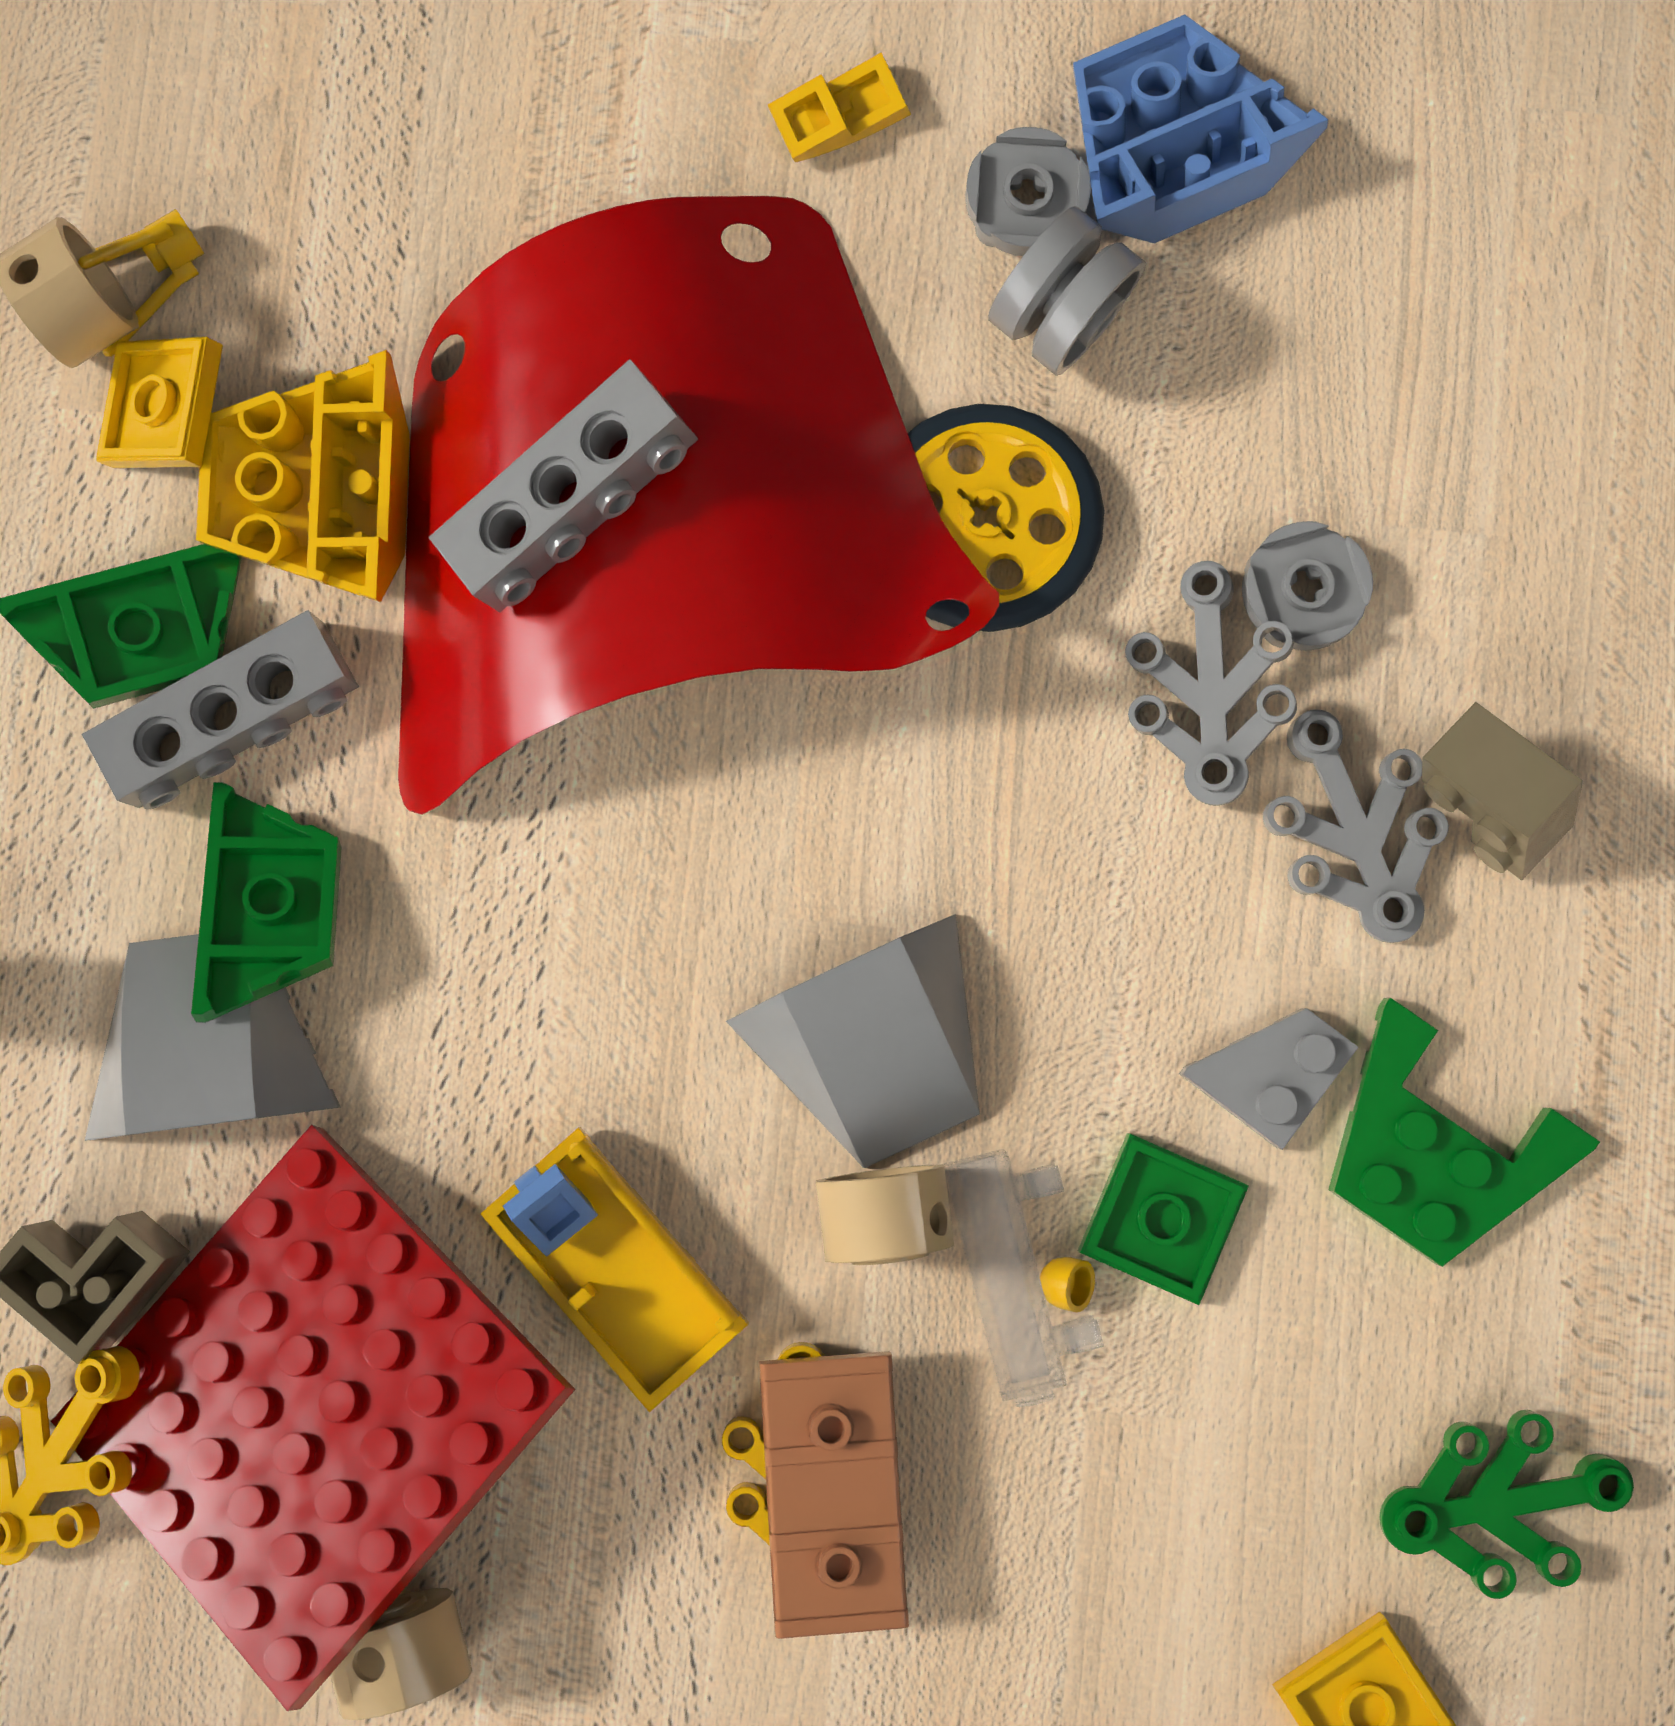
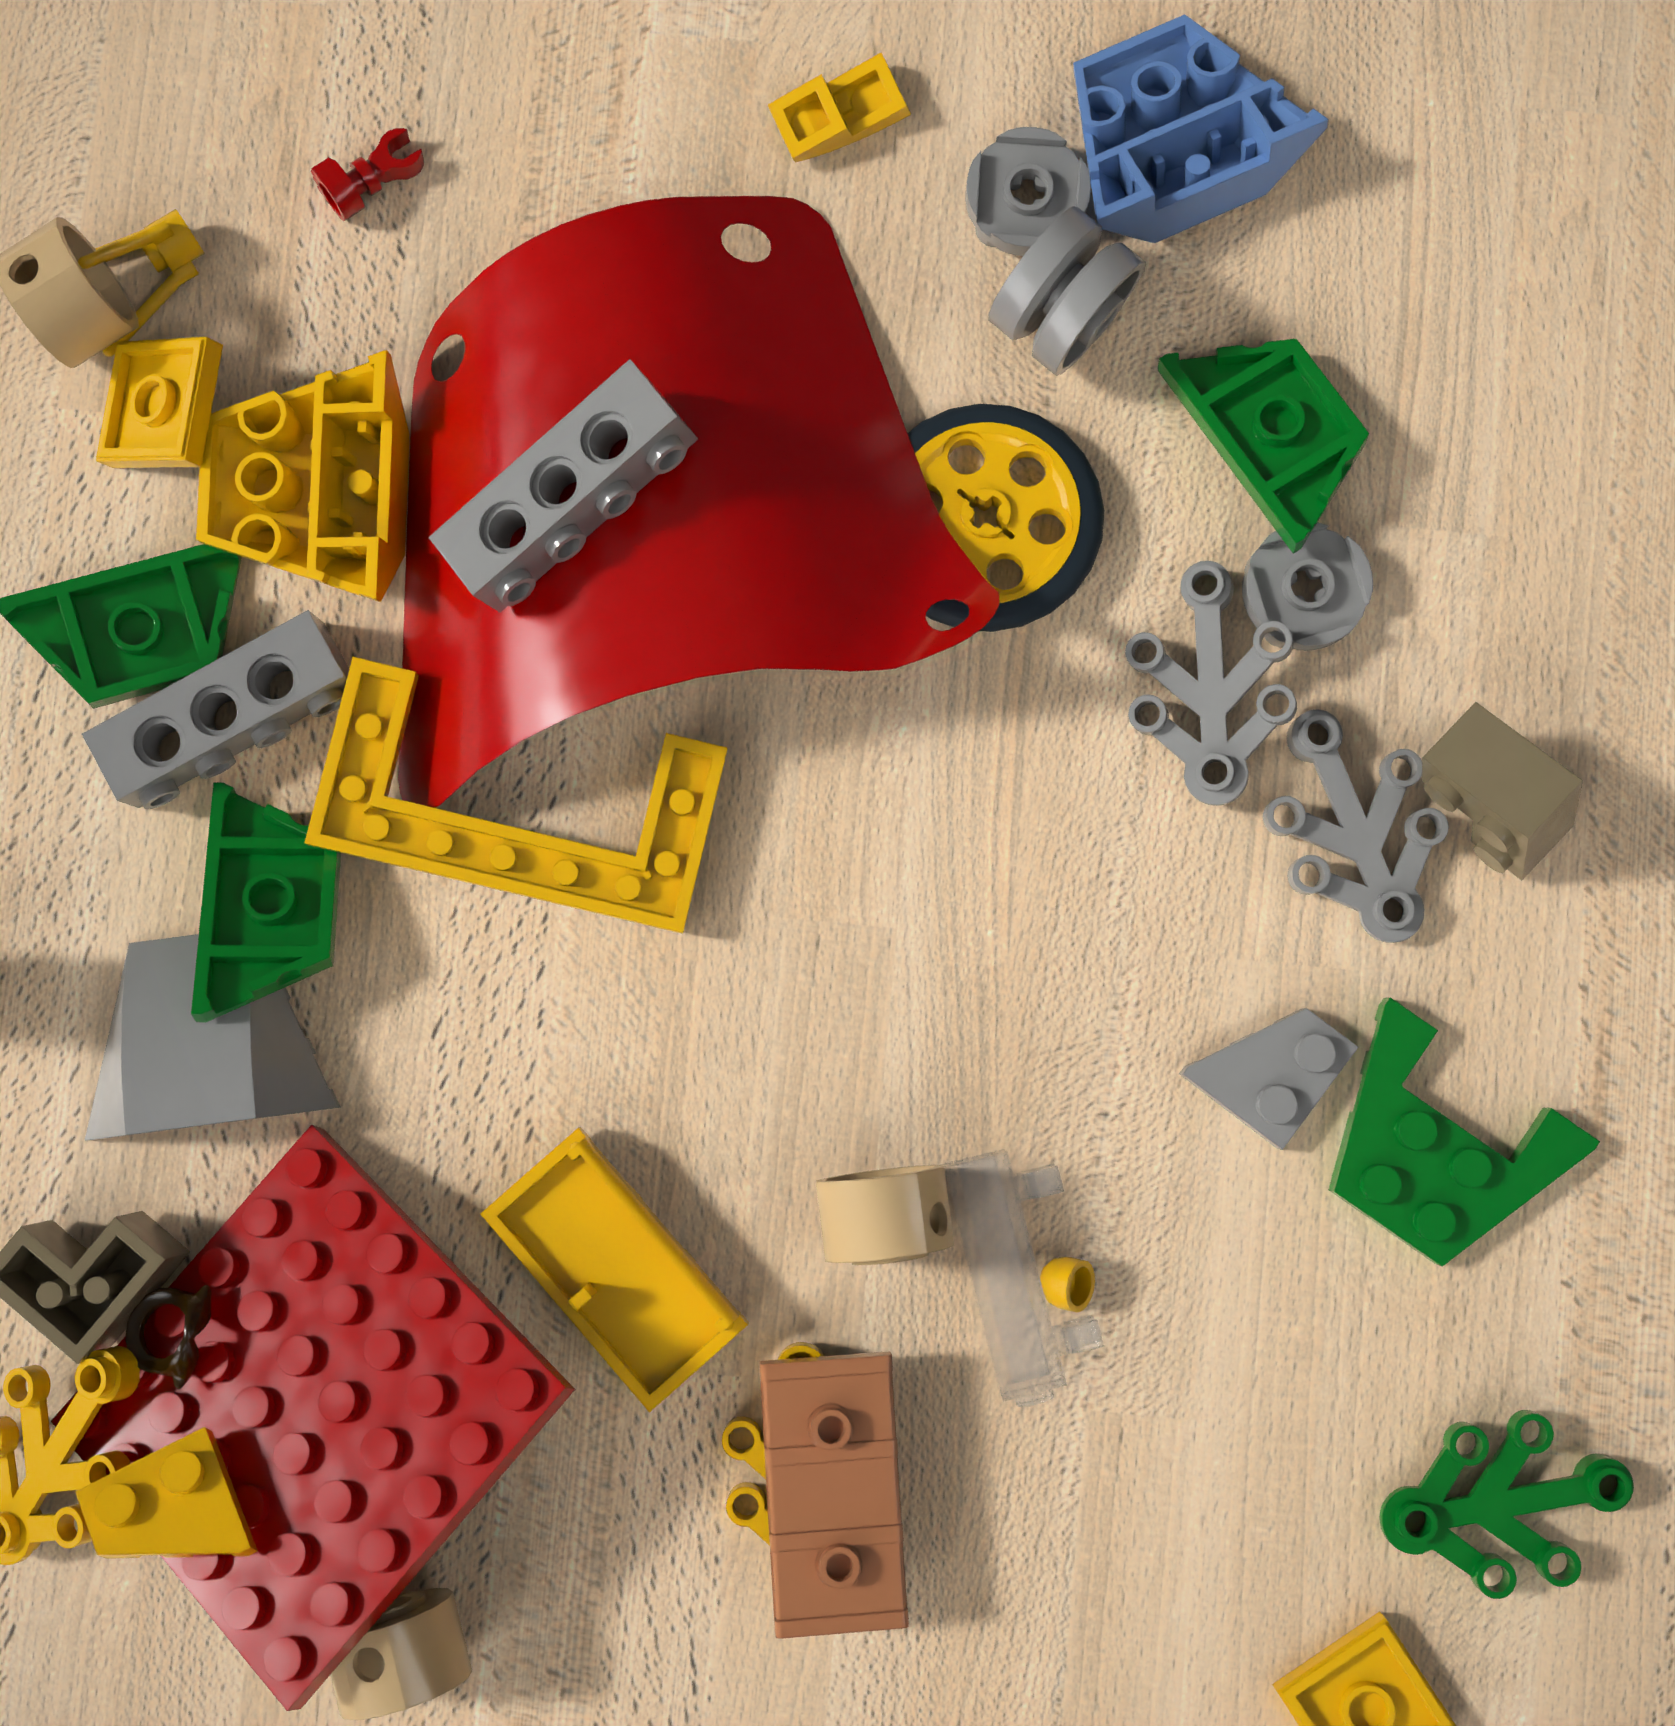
medium blue tile [503,1164,598,1257] -> none
light grey wedge [726,914,980,1168] -> none
green tile [1078,1133,1249,1305] -> none
none -> yellow wing [75,1427,258,1559]
none -> dark brown piece [125,1285,211,1389]
none -> yellow plate [304,657,728,934]
none -> red piece [311,128,424,221]
none -> green wing [1158,339,1369,554]

